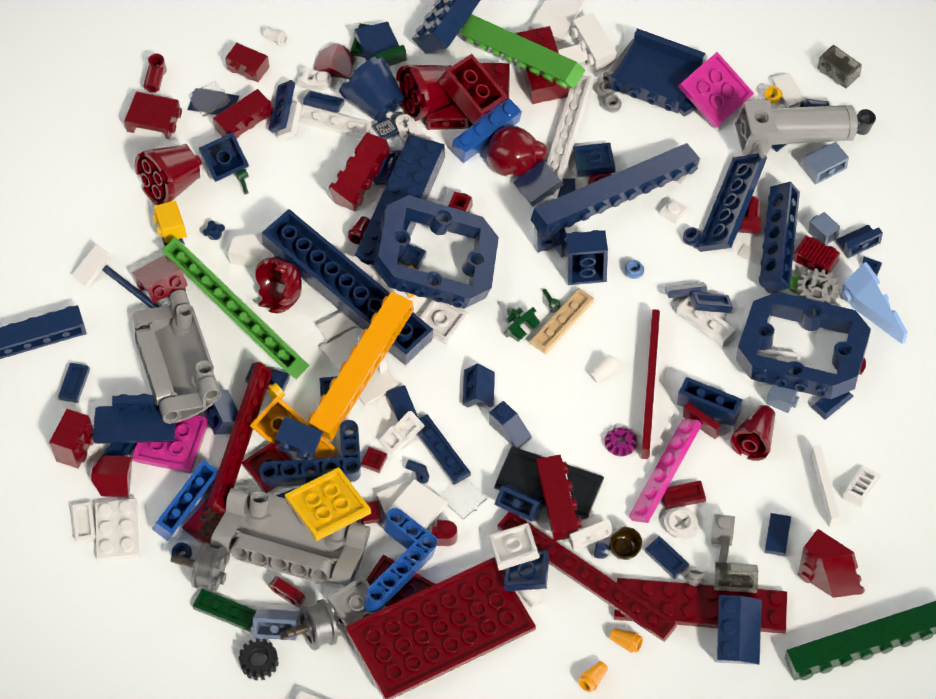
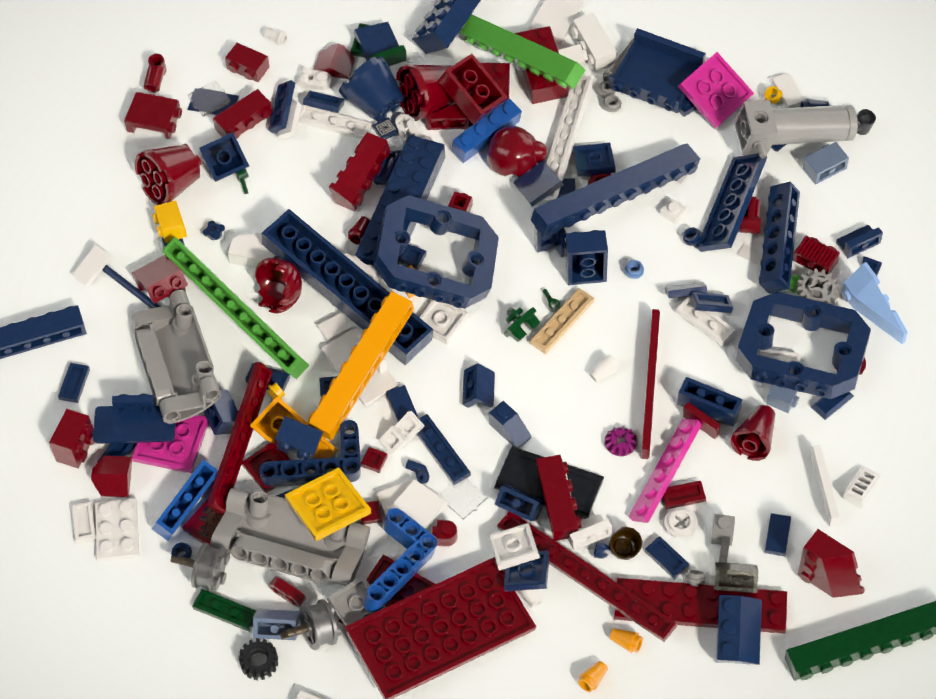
sand blue brick [808,212,840,246] -> none
clear smoke brick [817,44,862,89] -> none

